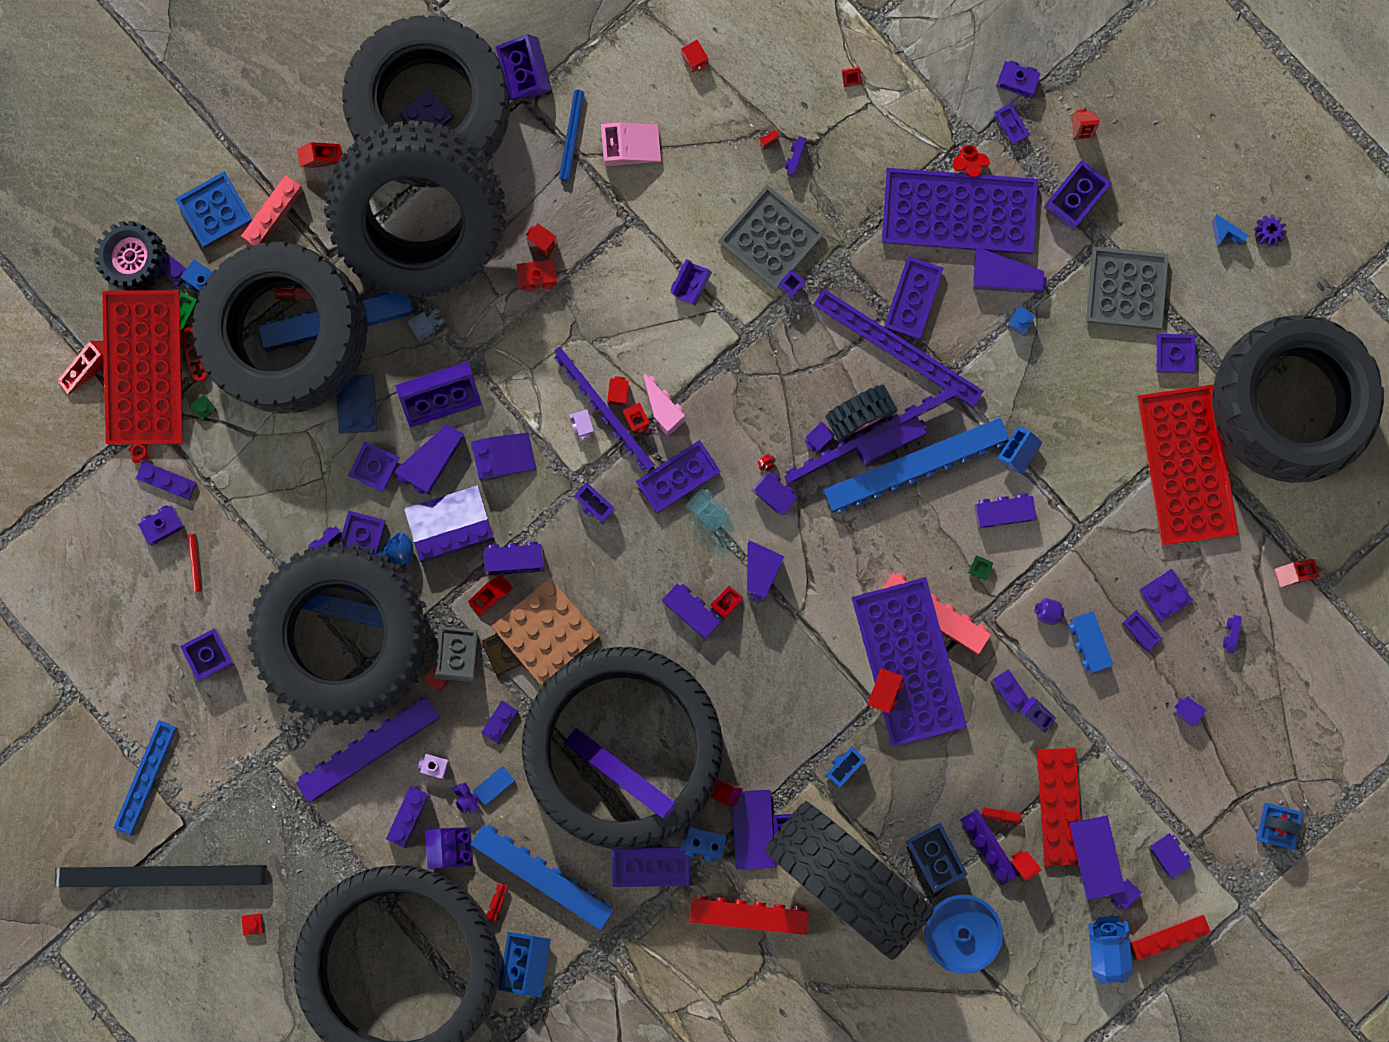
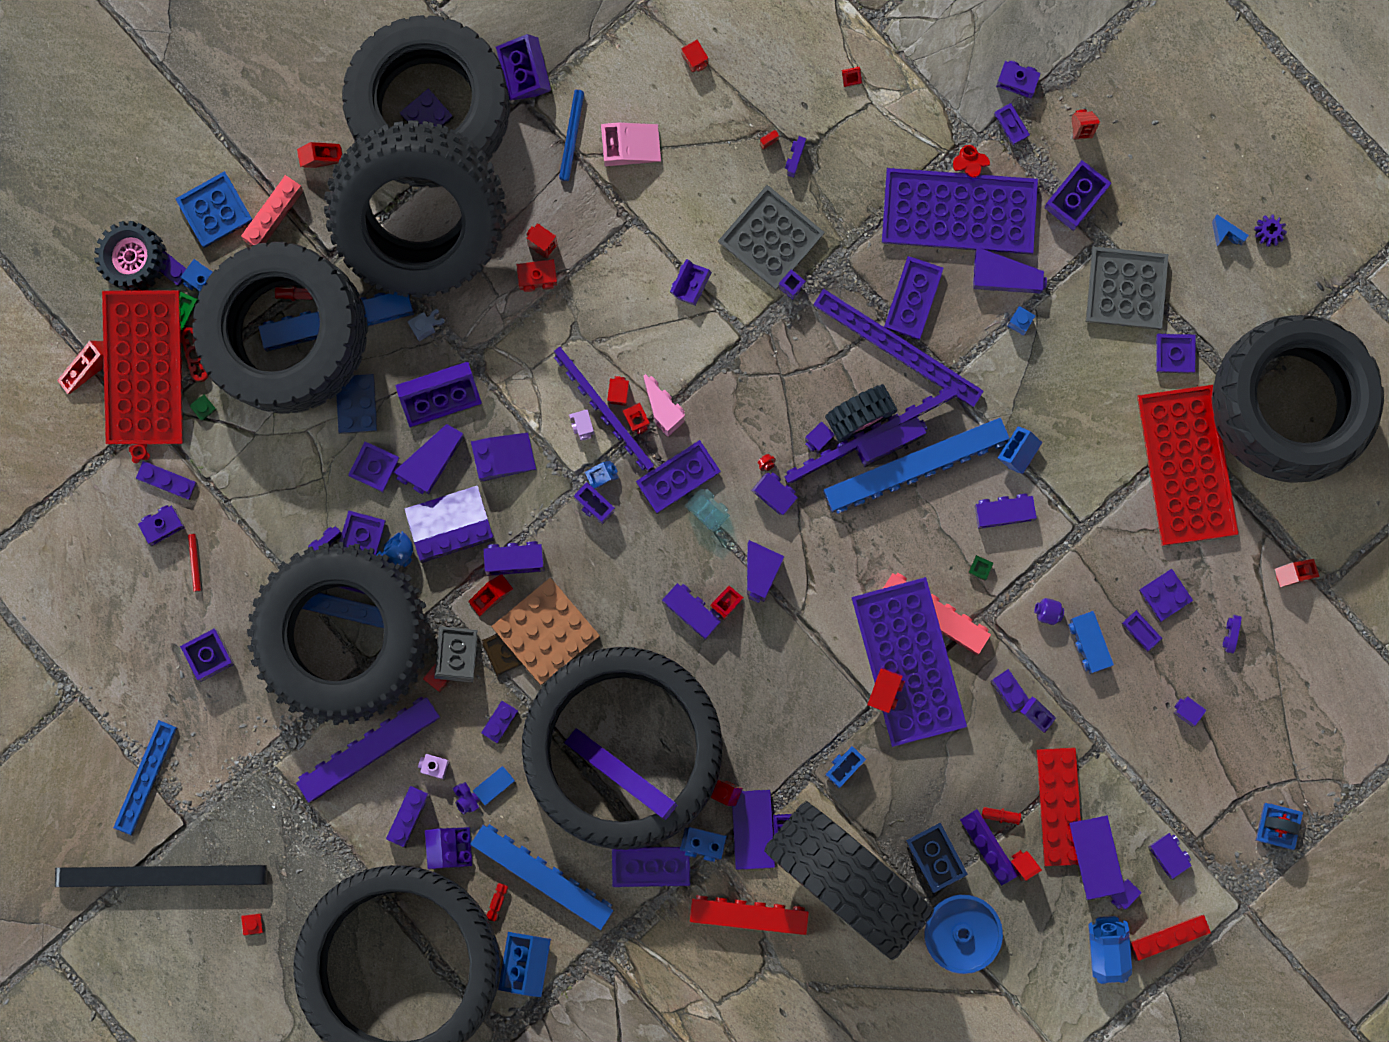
none -> blue bracket [585,461,619,489]

